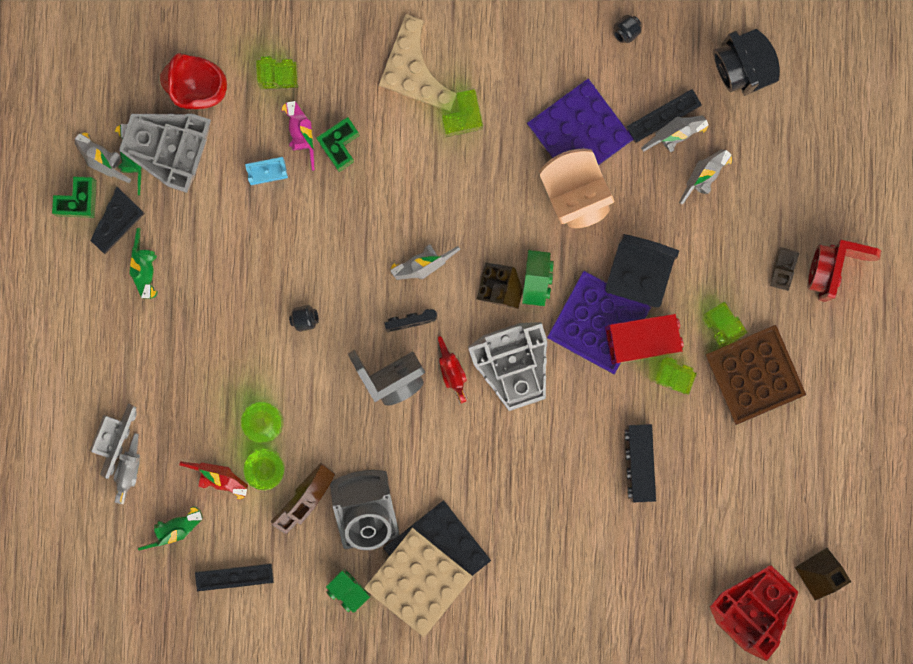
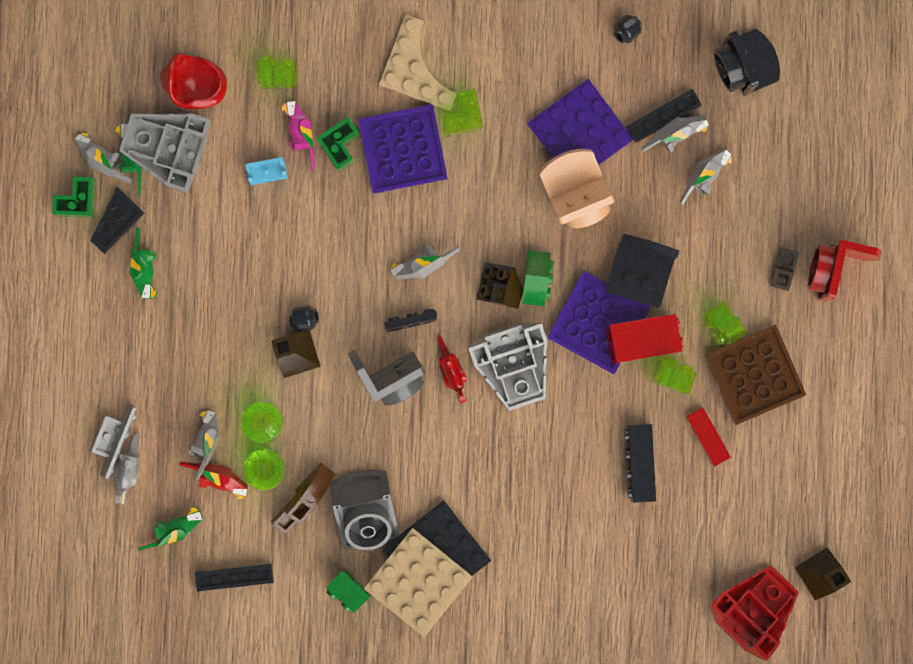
none -> light grey animal [188,410,219,480]
none -> dark brown slope [271,330,321,378]
none -> dark purple plate [358,104,448,194]
none -> red tile [686,407,731,467]

